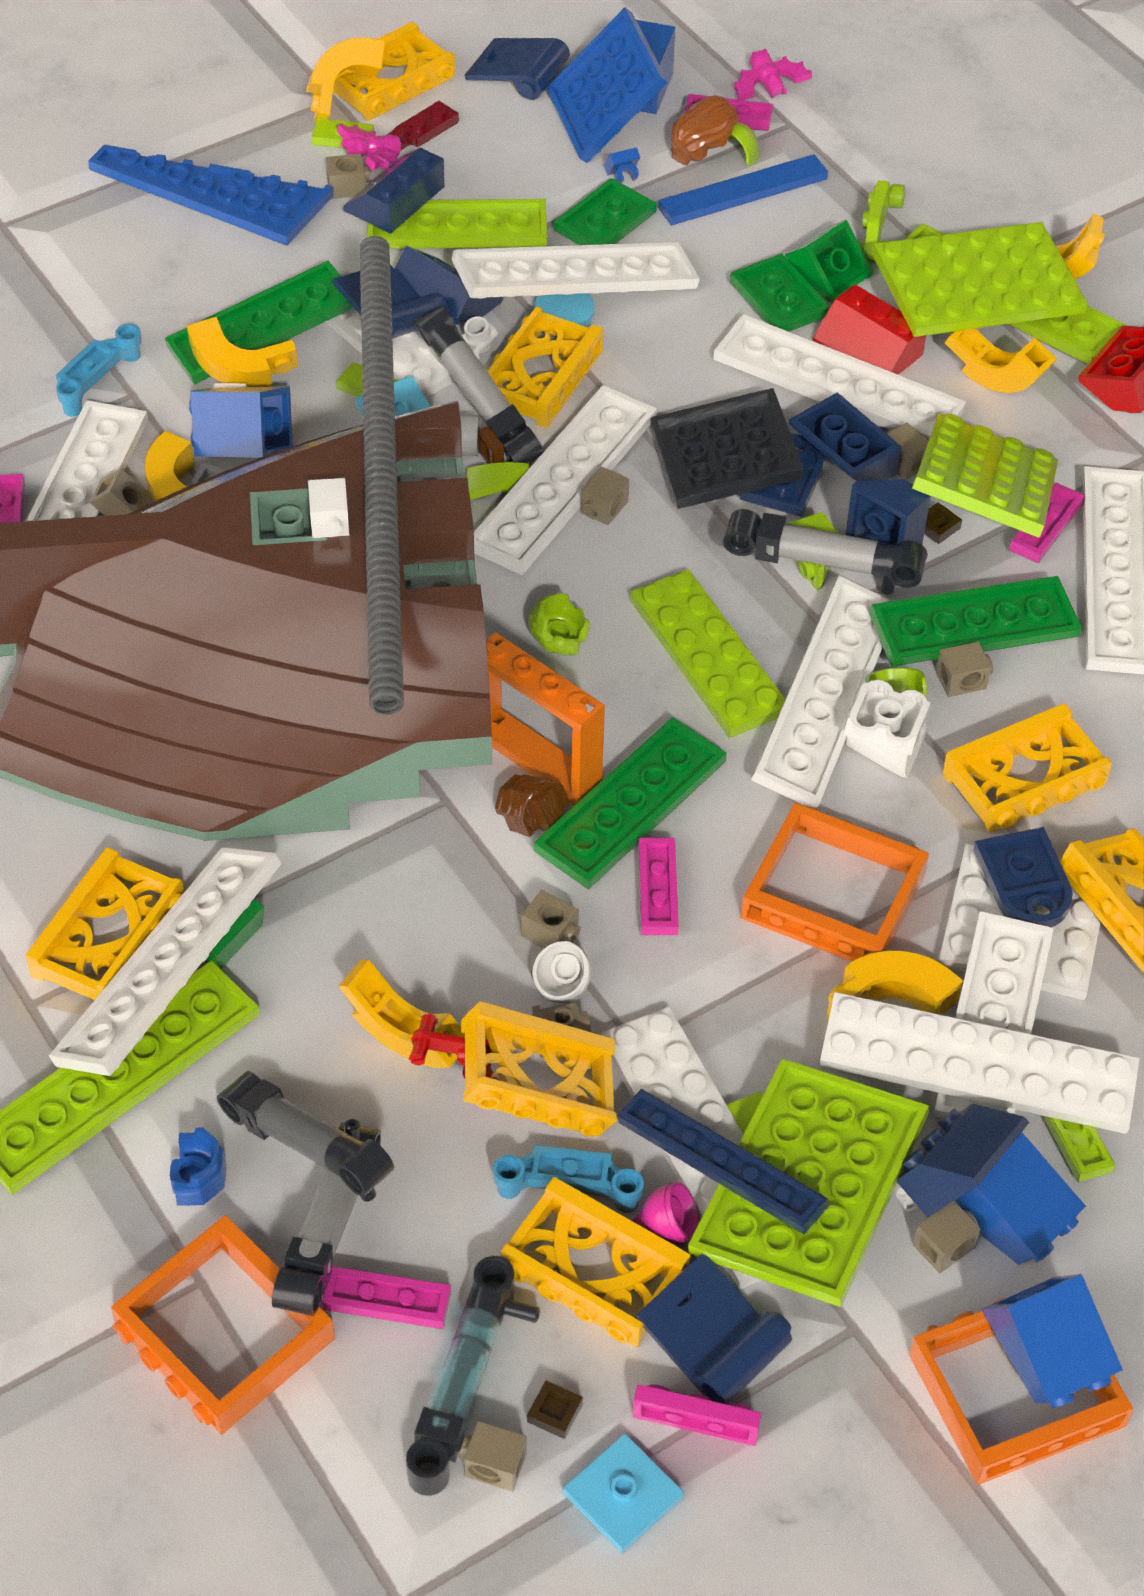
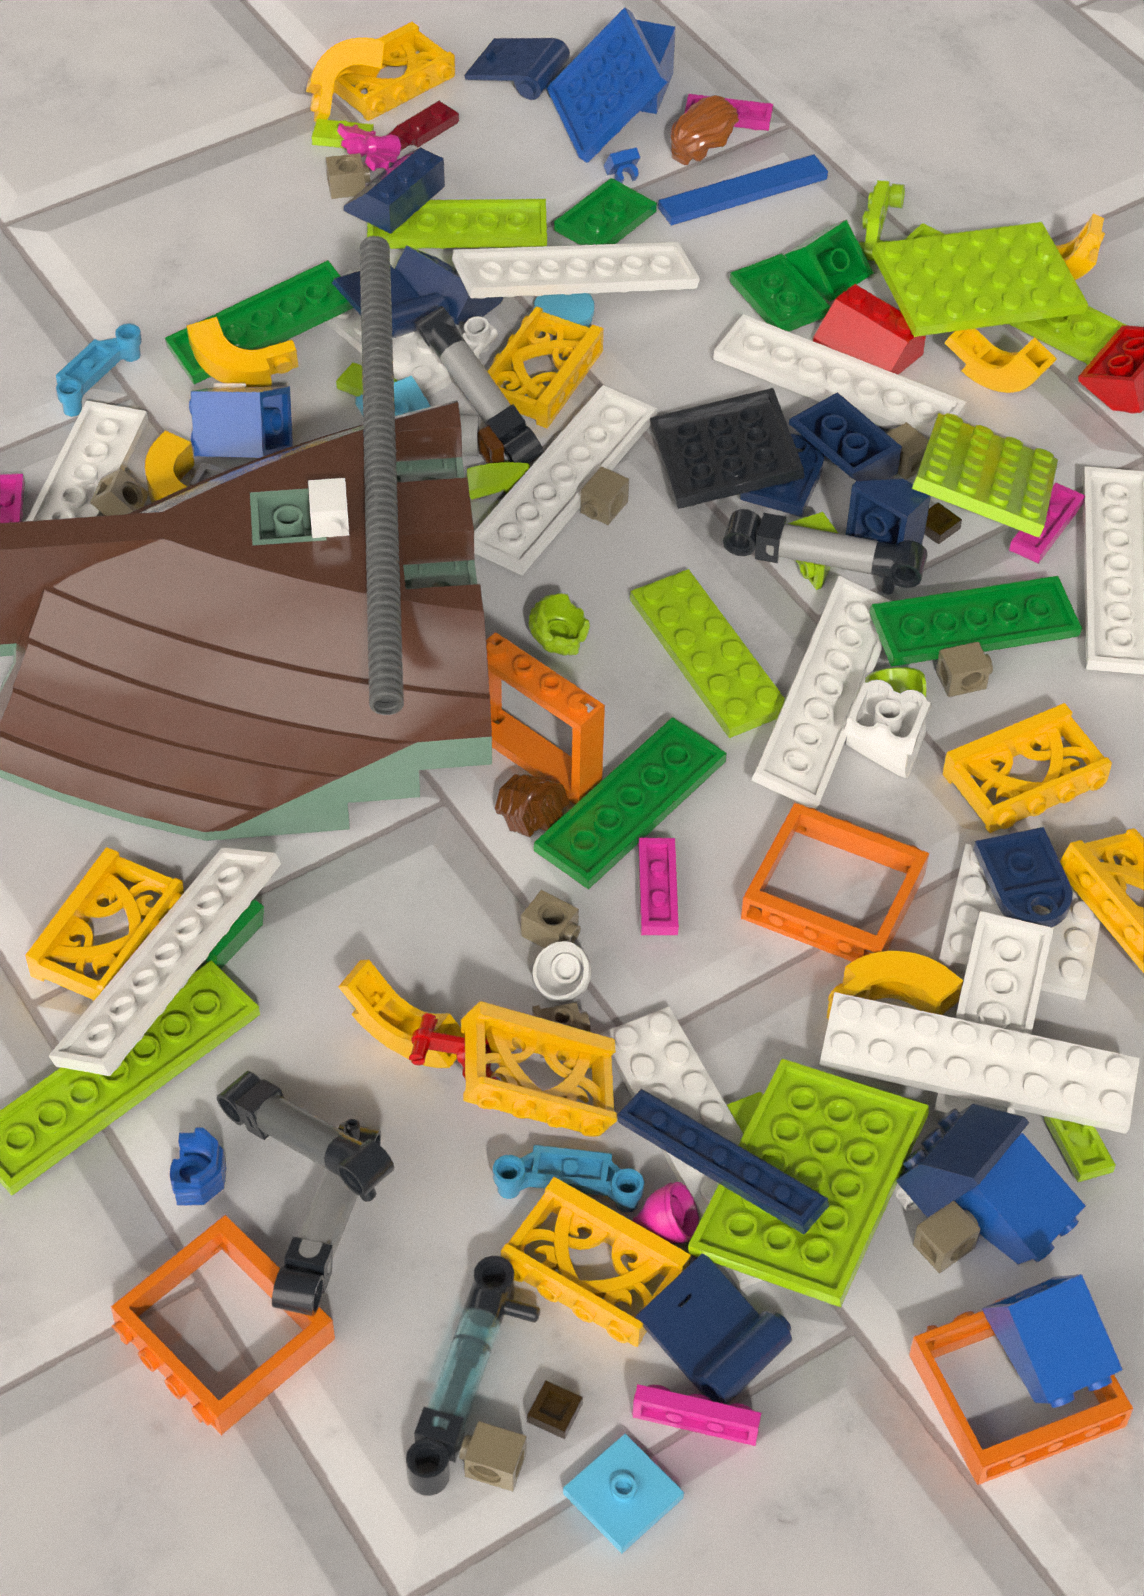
blue wing [88,144,334,246] -> none
dark pink plate [322,1266,451,1329] -> none
lime helmet [728,122,759,166] -> none
dark pink animal [734,49,812,100] -> none

